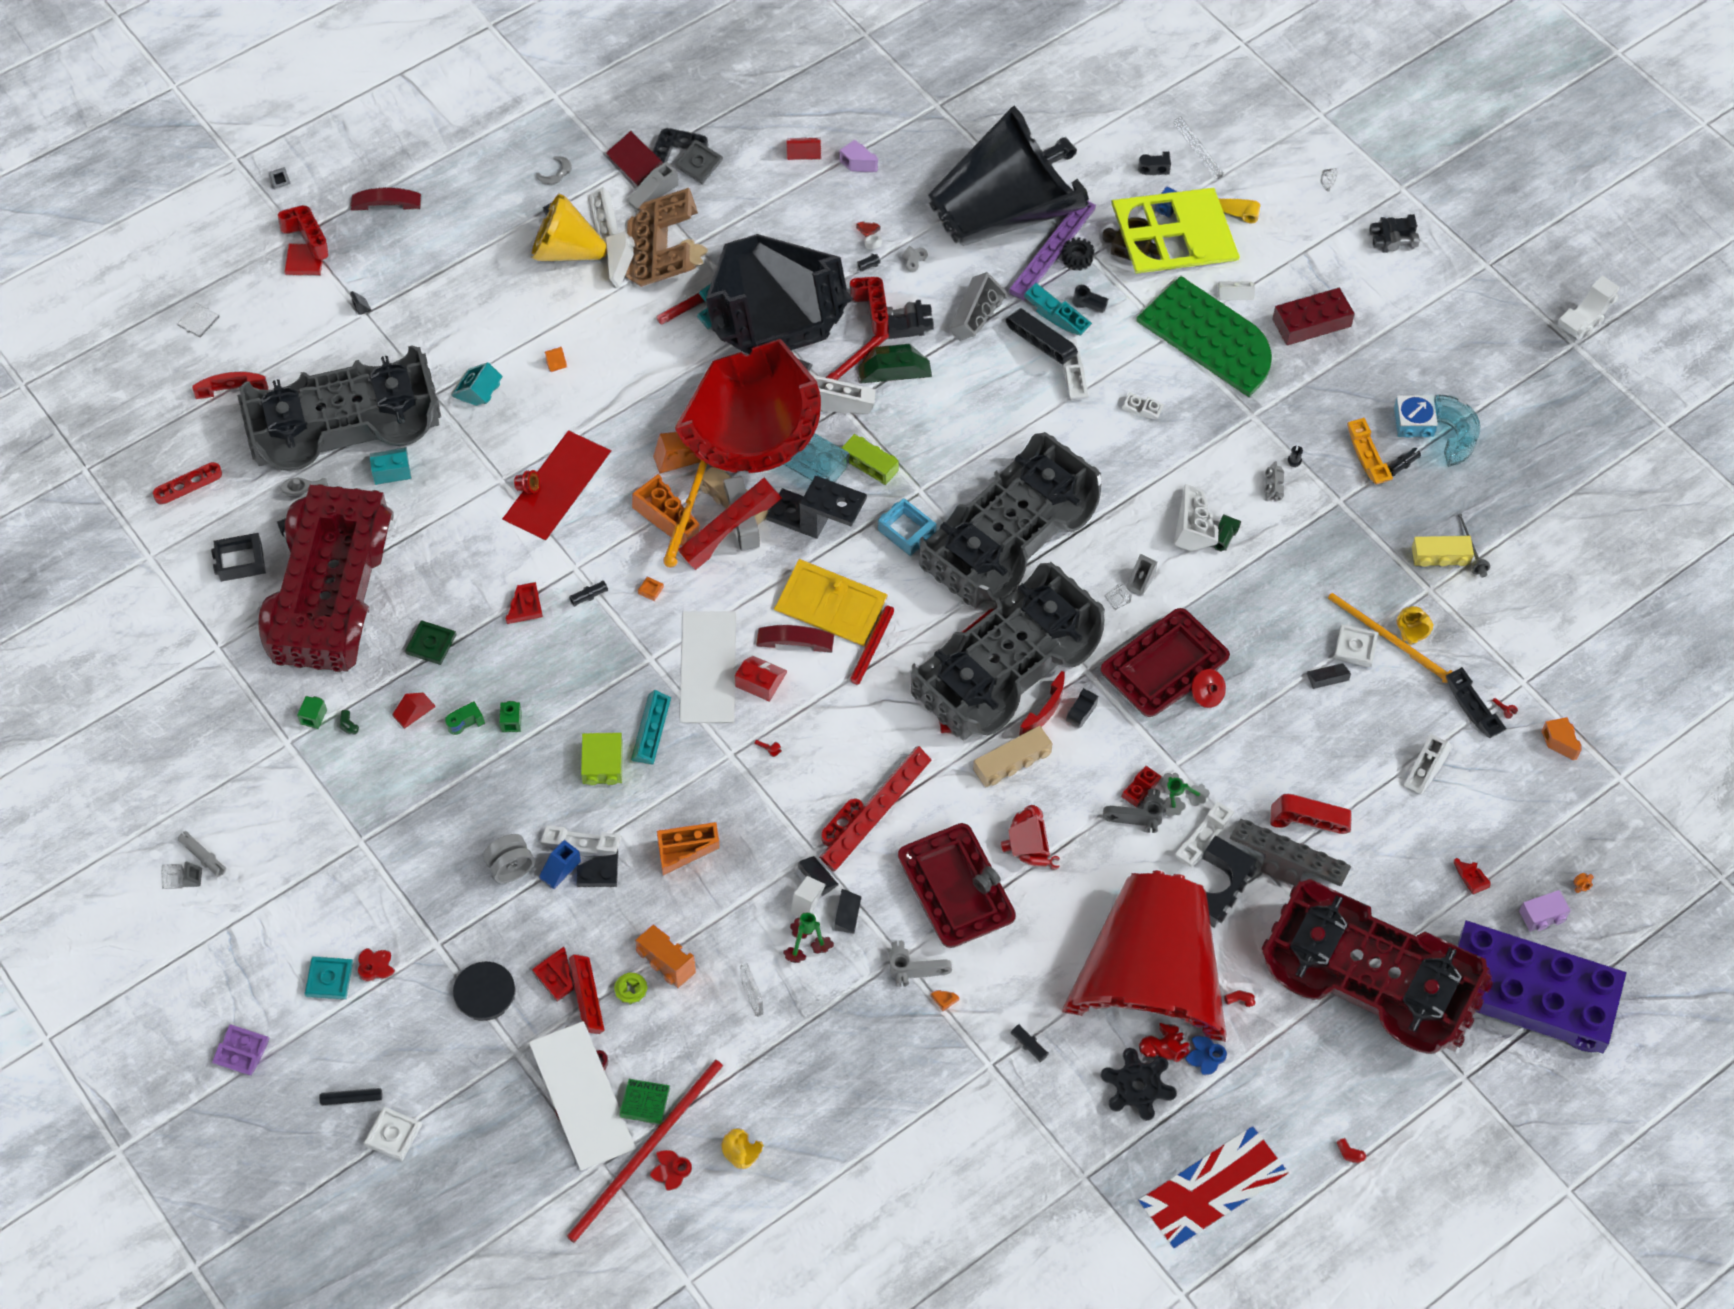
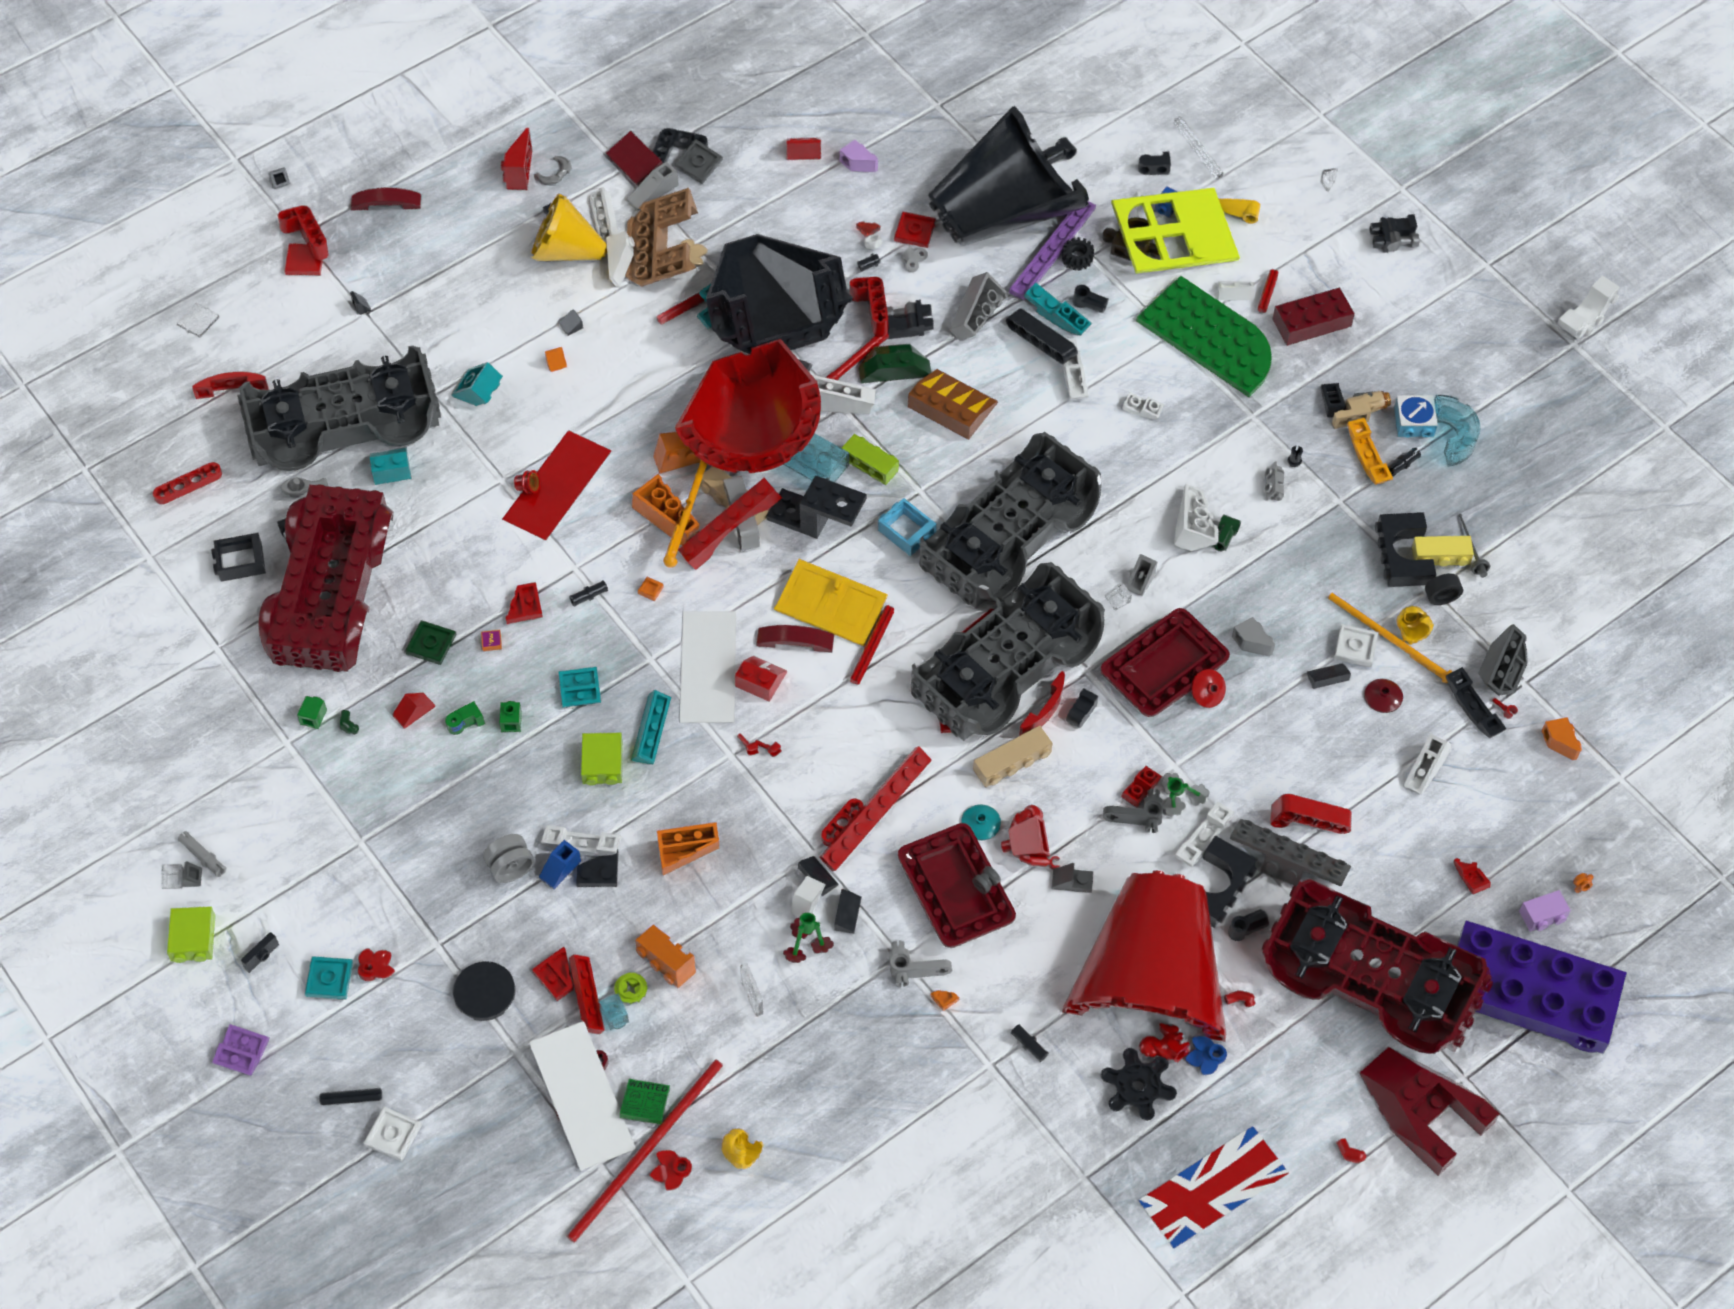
none -> lime brick [167,906,216,963]
none -> black plate [241,932,279,973]
none -> magenta tile [481,630,502,651]
none -> red slope [501,128,533,190]
none -> teal slope [558,667,601,708]
none -> slope [559,309,583,336]
none -> clear light blue brick [599,994,629,1030]
none -> red hand [737,733,759,755]
none -> red tile [894,211,936,248]
none -> dark orange slope [908,369,998,440]
none -> teal dish [961,804,1001,841]
none -> dark grey slope [1052,863,1093,893]
none -> black piece [1228,909,1270,941]
none -> light grey slope [1232,617,1275,656]
none -> red axle [1257,269,1279,313]
none -> black slope [1321,383,1346,418]
none -> tan plate [1332,391,1391,429]
none -> dark red wedge [1360,1047,1500,1176]
none -> dark red dish [1364,679,1403,713]
none -> black arch [1375,512,1437,587]
none -> black tyre [1425,573,1464,605]
none -> dark grey wedge [1478,624,1528,696]

